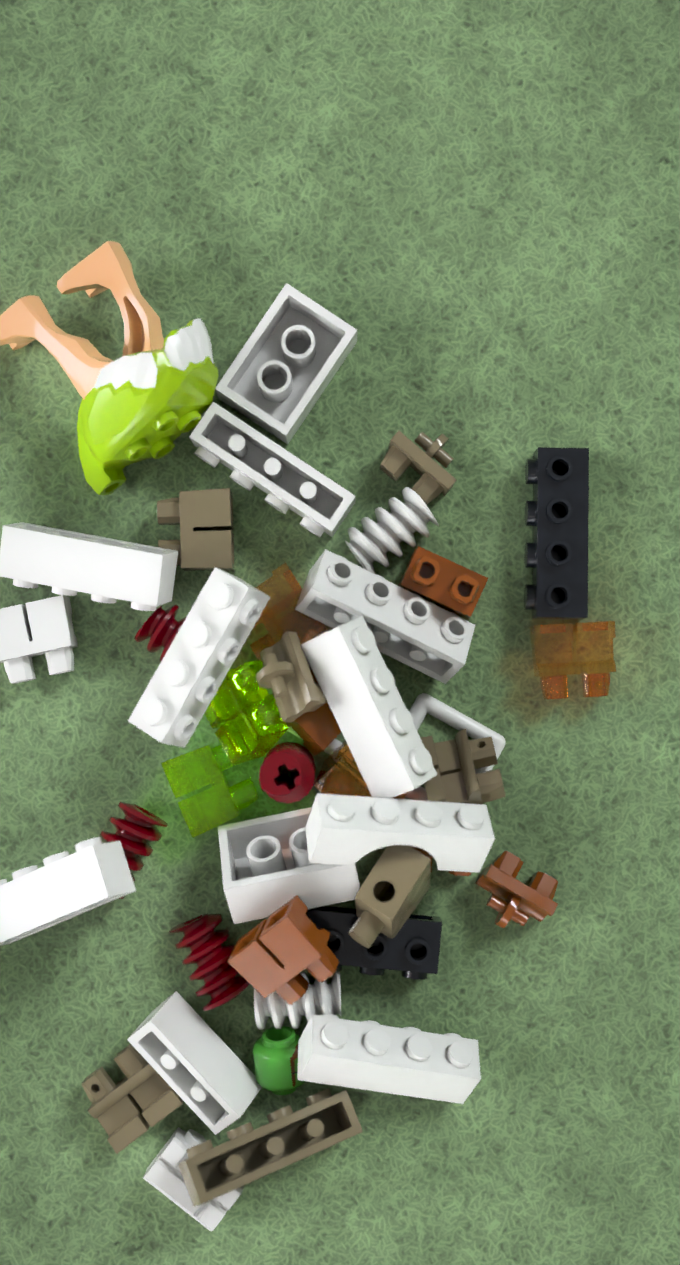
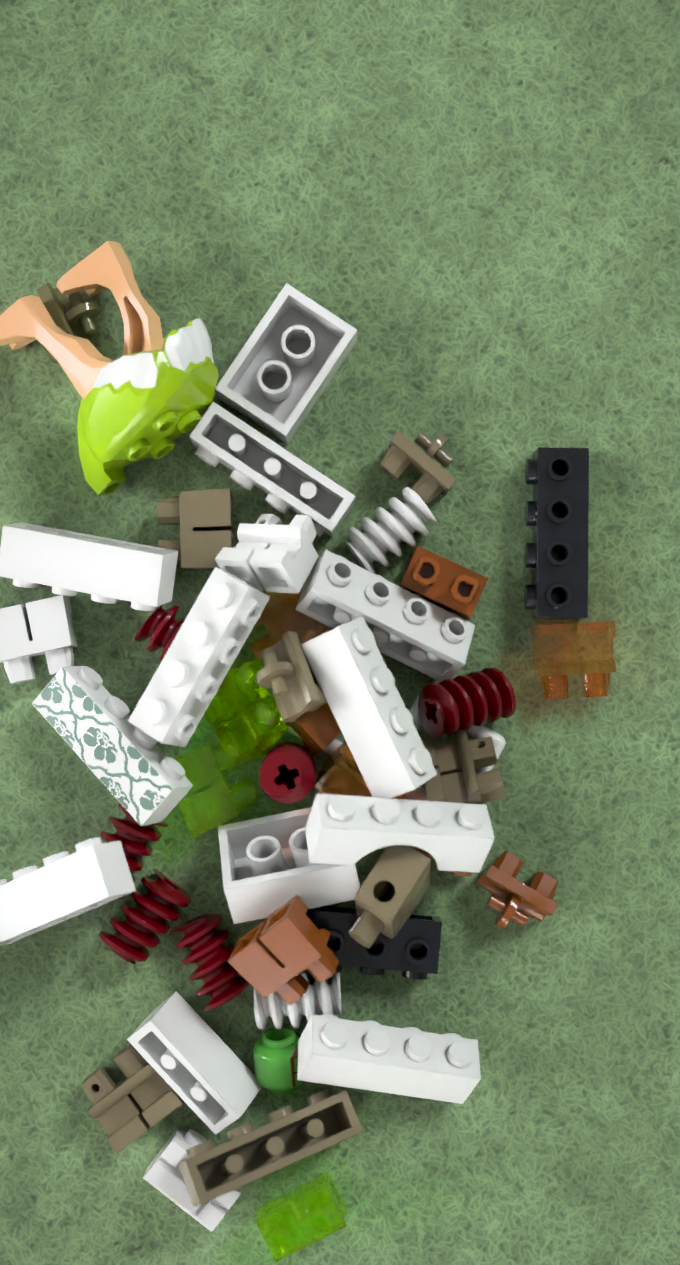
none -> white brick [32,666,194,826]
none -> olive hips [37,283,101,363]
none -> dark red piece [99,869,191,964]
none -> white hips [215,514,319,594]
none -> clear neon green hips [256,1171,348,1262]
none -> dark red piece [418,667,516,739]

